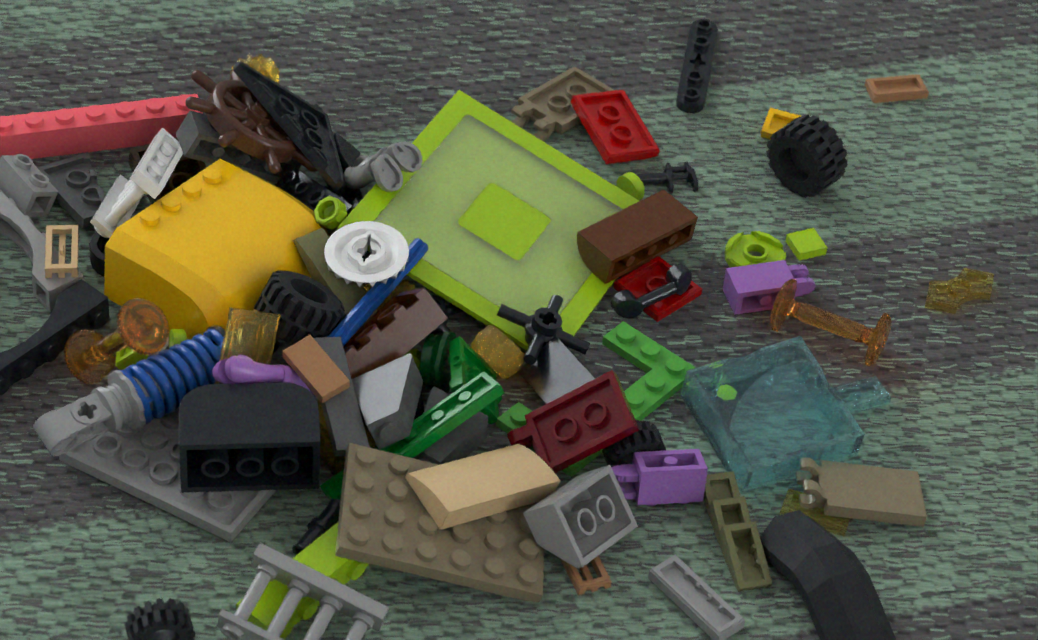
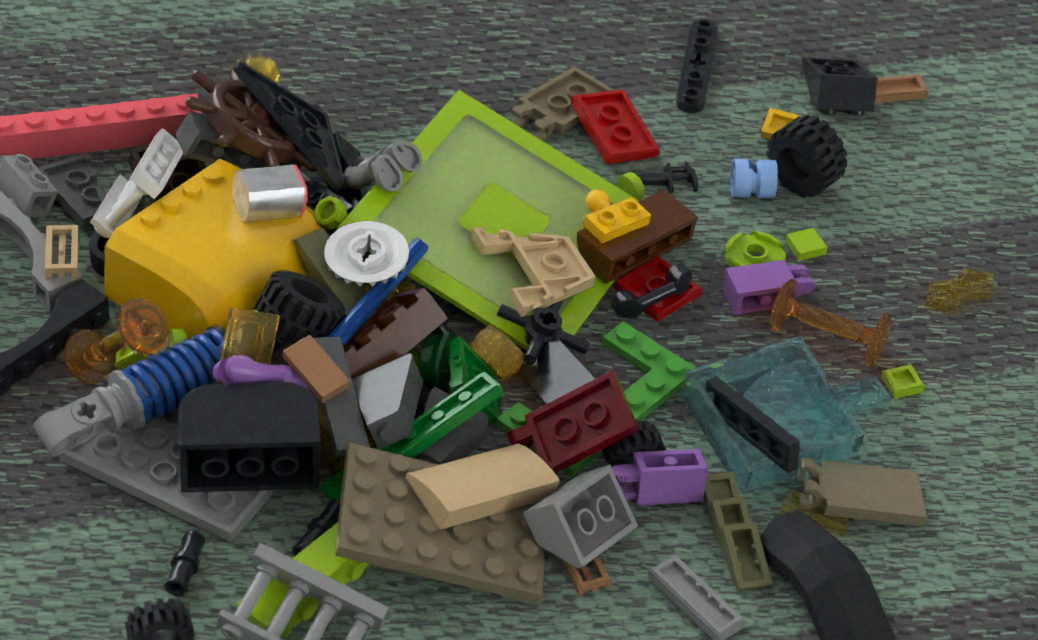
none -> black pin [165,531,205,597]
none -> flat silver piece [232,165,308,222]
none -> tan wing [471,227,596,317]
none -> yellow plate [583,189,651,243]
none -> black plate [705,376,800,473]
none -> light blue wheel [730,158,778,199]
none -> black slope [802,57,878,116]
none -> lime tile [881,365,925,399]

